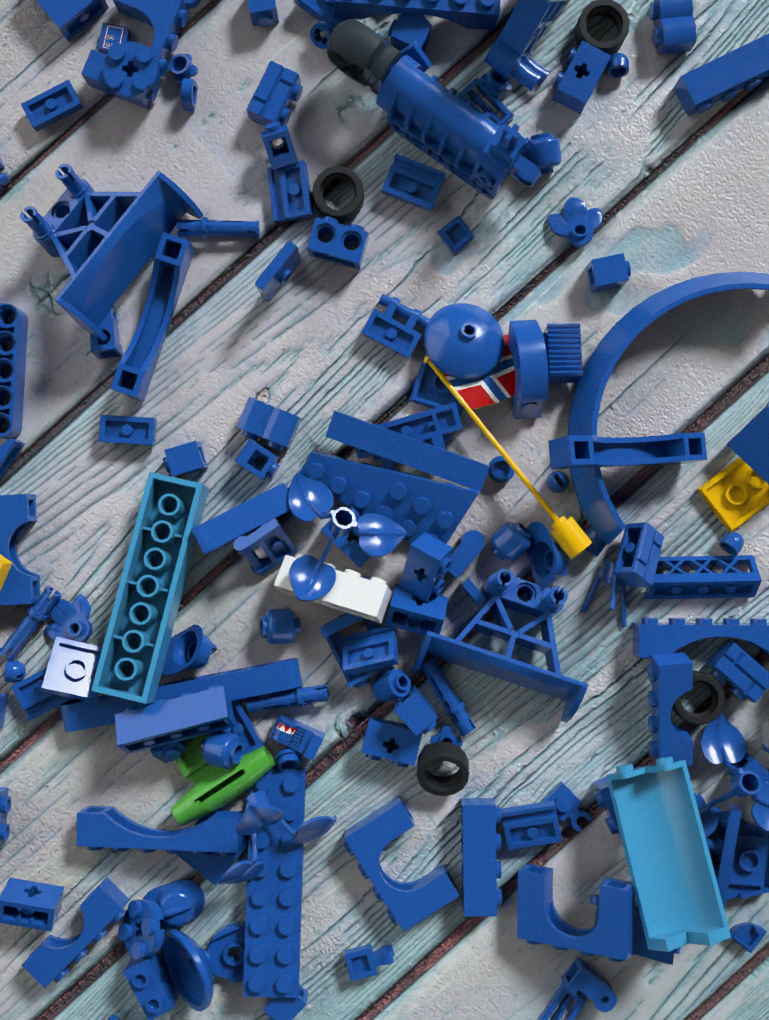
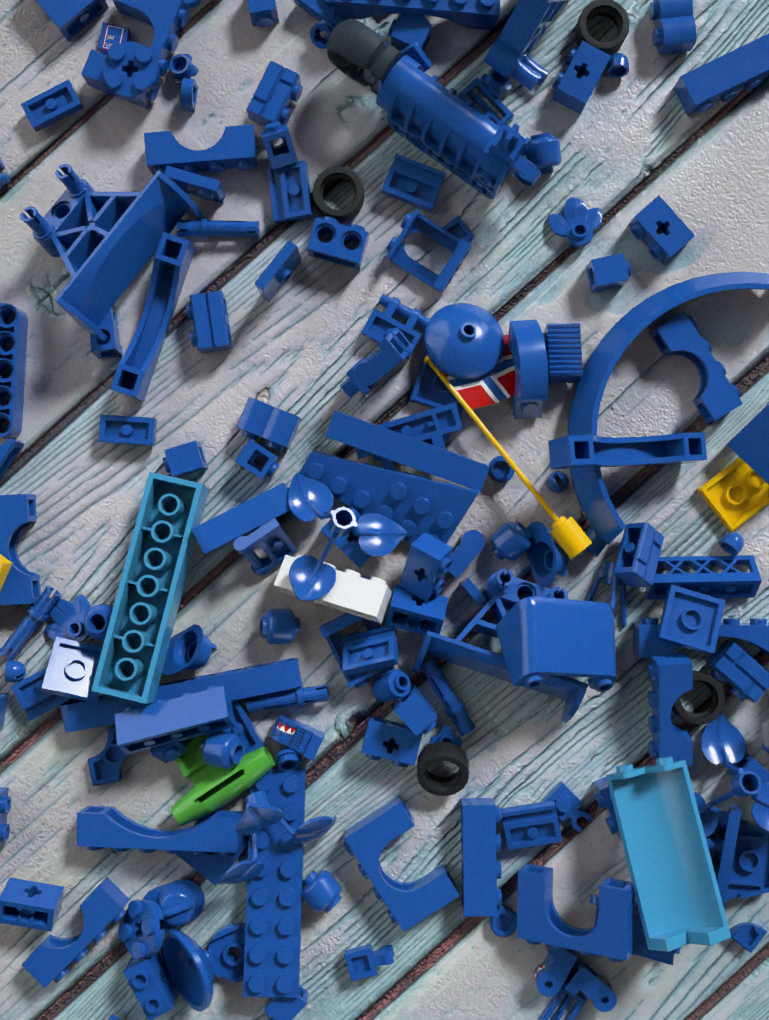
none -> blue head [83,604,114,640]
none -> blue tile [87,725,128,786]
none -> blue arch [144,124,259,175]
none -> blue plate [164,166,226,204]
none -> blue brick [186,291,233,353]
none -> blue head [302,870,342,913]
none -> blue hips [340,327,414,398]
none -> blue panel [386,209,472,294]
none -> blue tile [489,904,517,937]
none -> blue windscreen [495,596,616,692]
none -> blue leg [534,944,578,997]
none -> blue brick [628,195,695,264]
none -> blue arch [649,311,743,423]
none -> blue plate [656,585,726,655]

